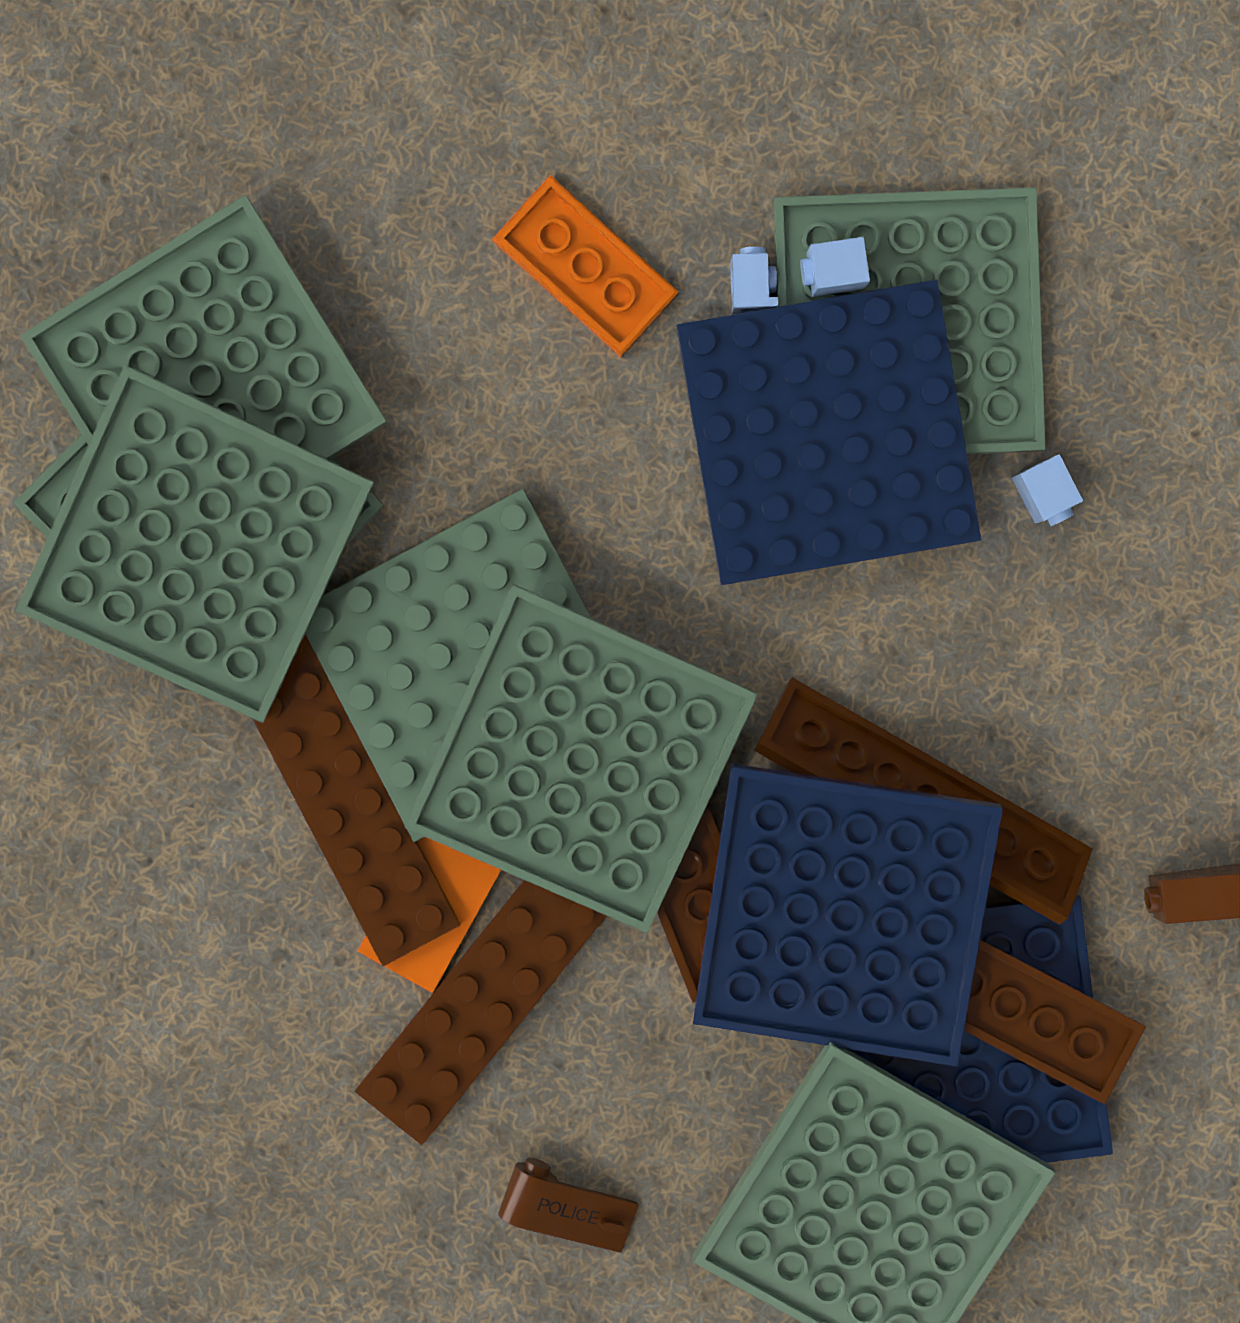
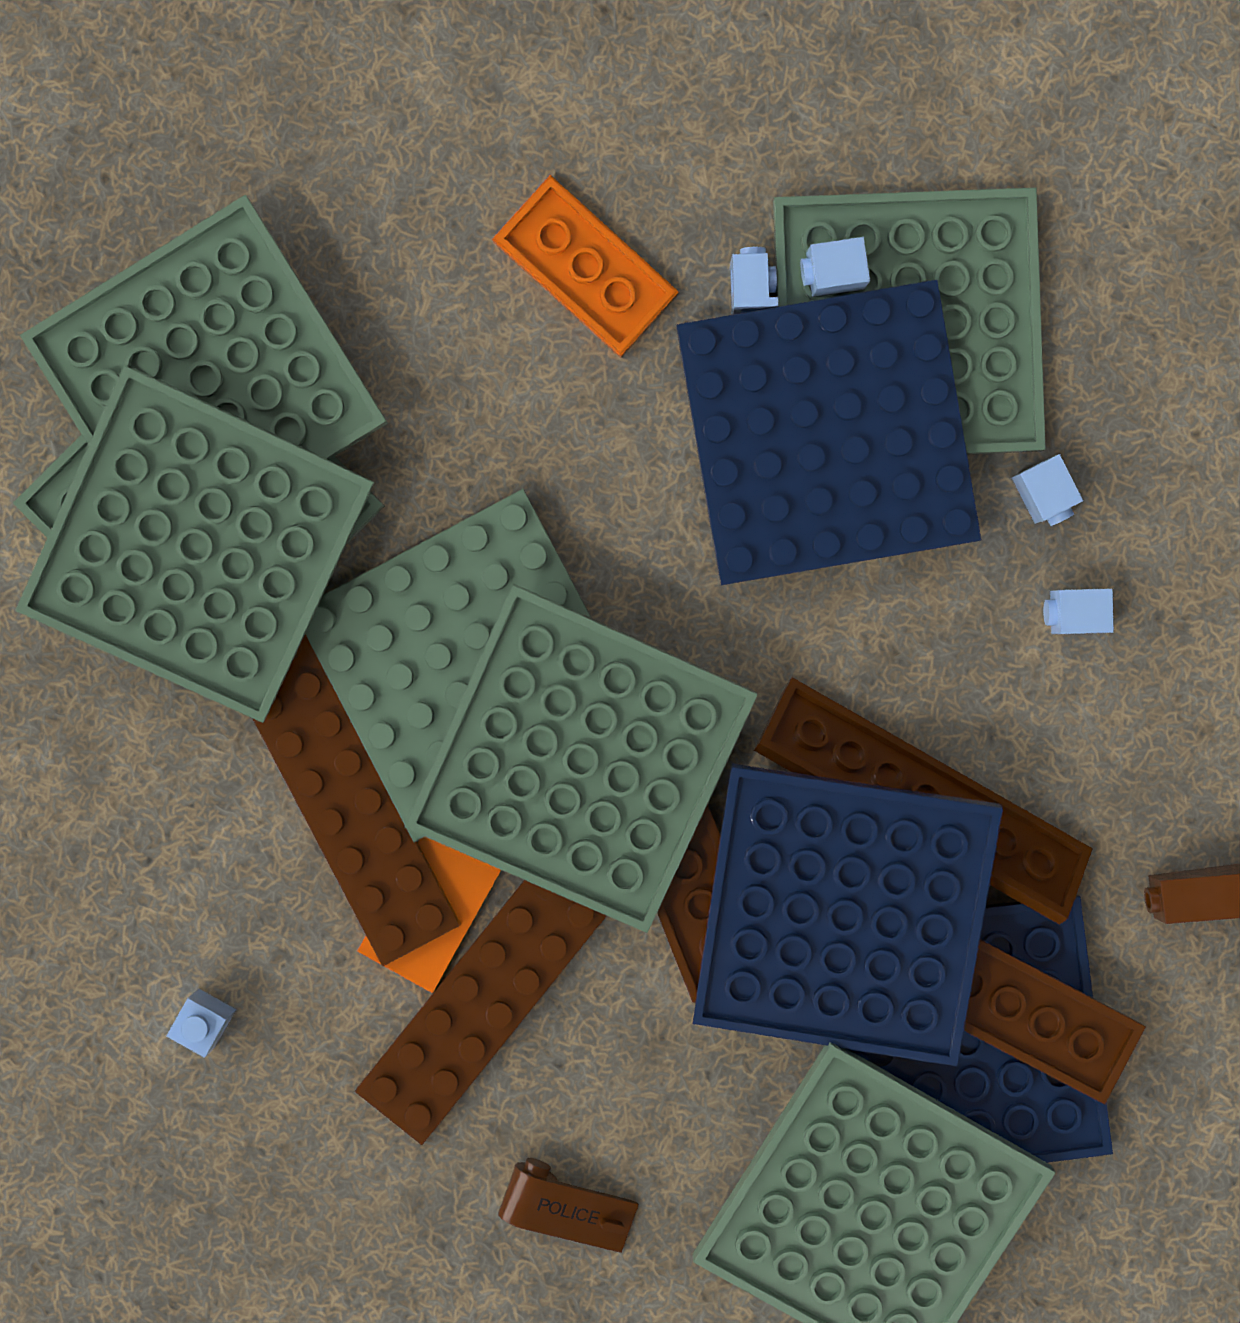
none -> light blue brick [166,989,236,1058]
none -> light blue brick [1043,589,1114,634]

